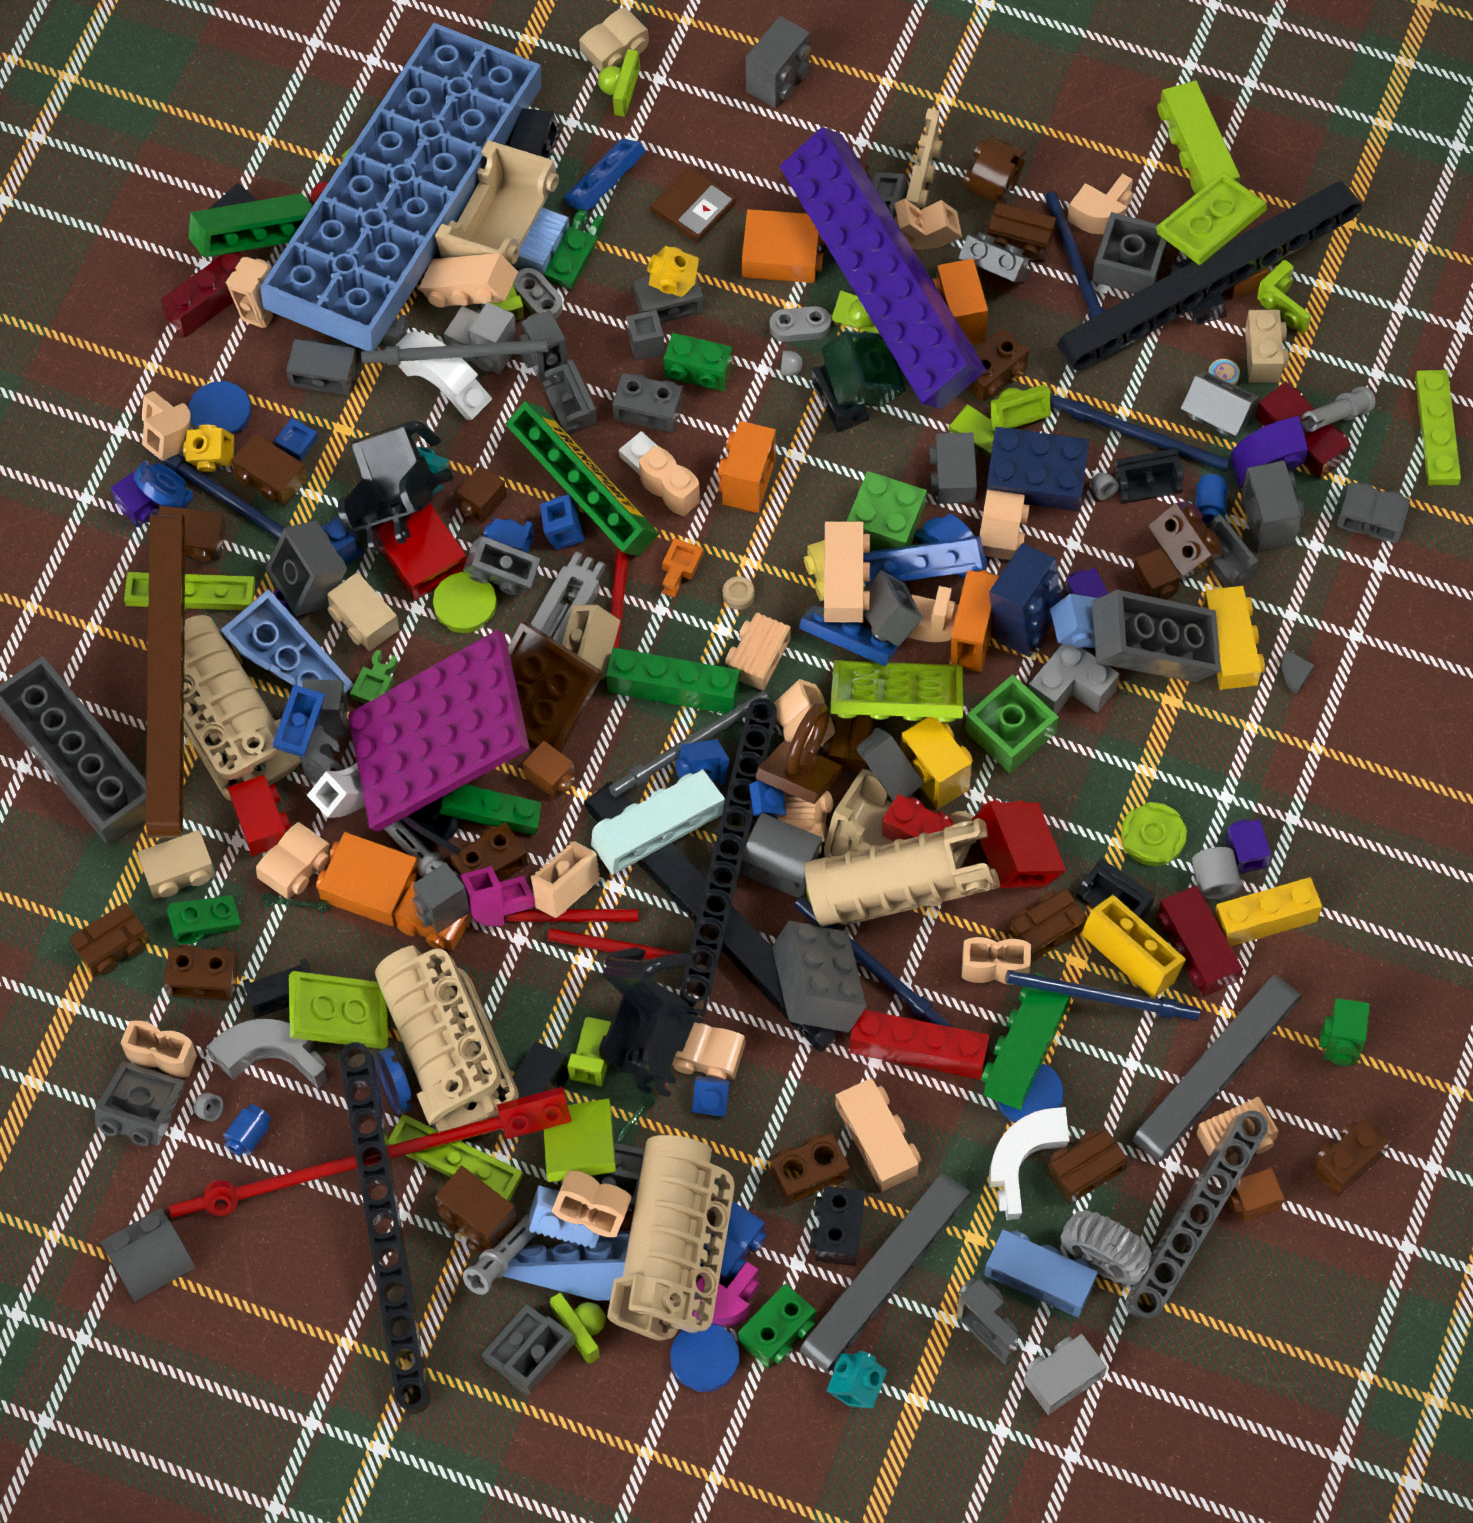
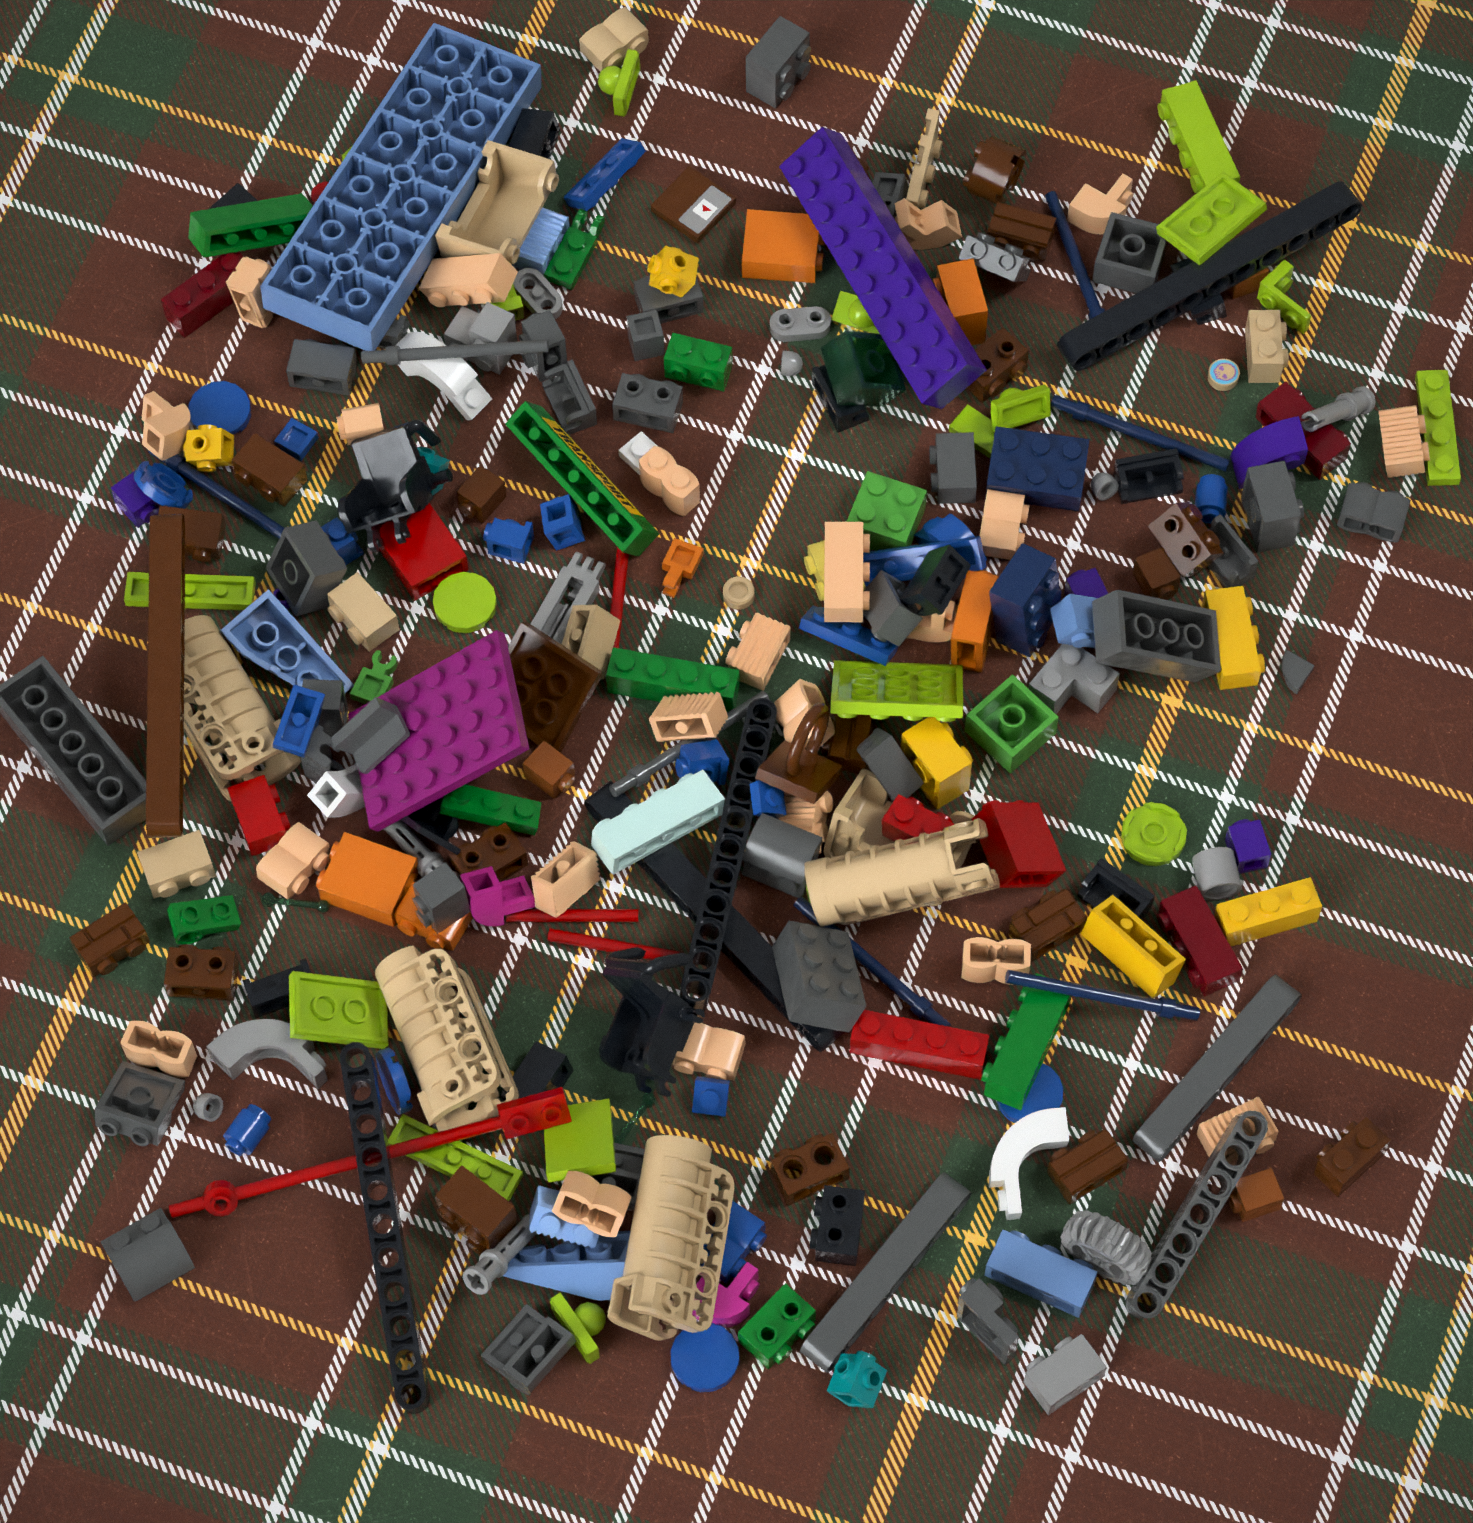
dark grey brick [463,536,541,595] -> none
lime bracket [568,1017,612,1087] -> none
orange brick [718,421,776,513] -> none
light nougat brick [835,1078,921,1192] -> none
brick [1181,370,1259,437] -> none
green brick [1319,998,1370,1067] -> none
none -> dark grey panel [331,697,410,774]
none -> light nougat brick [336,403,384,445]
none -> light nougat brick [649,691,728,742]
none -> black hinge [900,545,971,616]
none -> light nougat brick [1378,405,1430,478]

